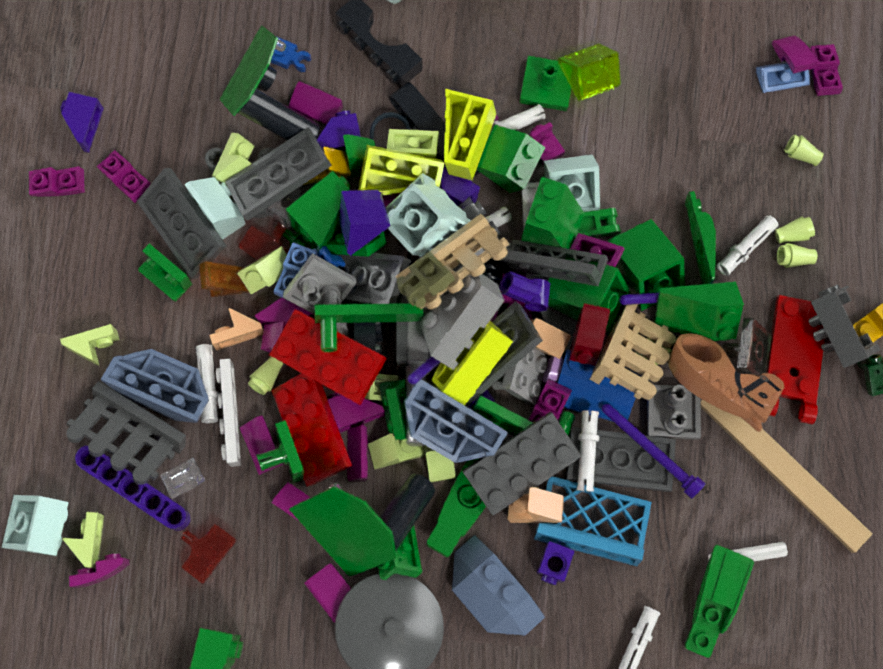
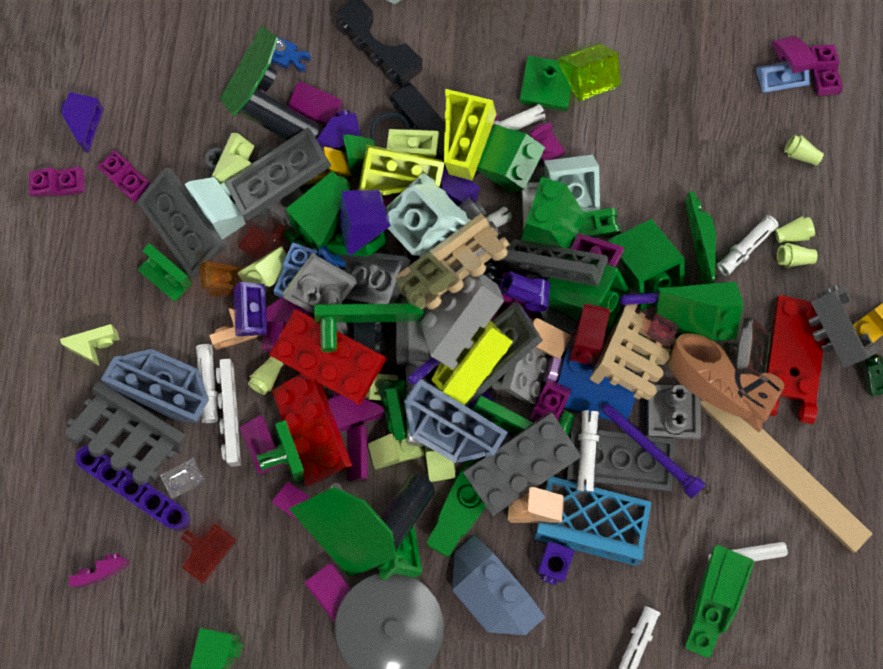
light aqua slope [2,495,68,556] -> none
yellowish green slope [62,512,104,569] -> none
none -> dark purple slope [234,282,267,336]
none -> clear pink tile [646,313,679,348]

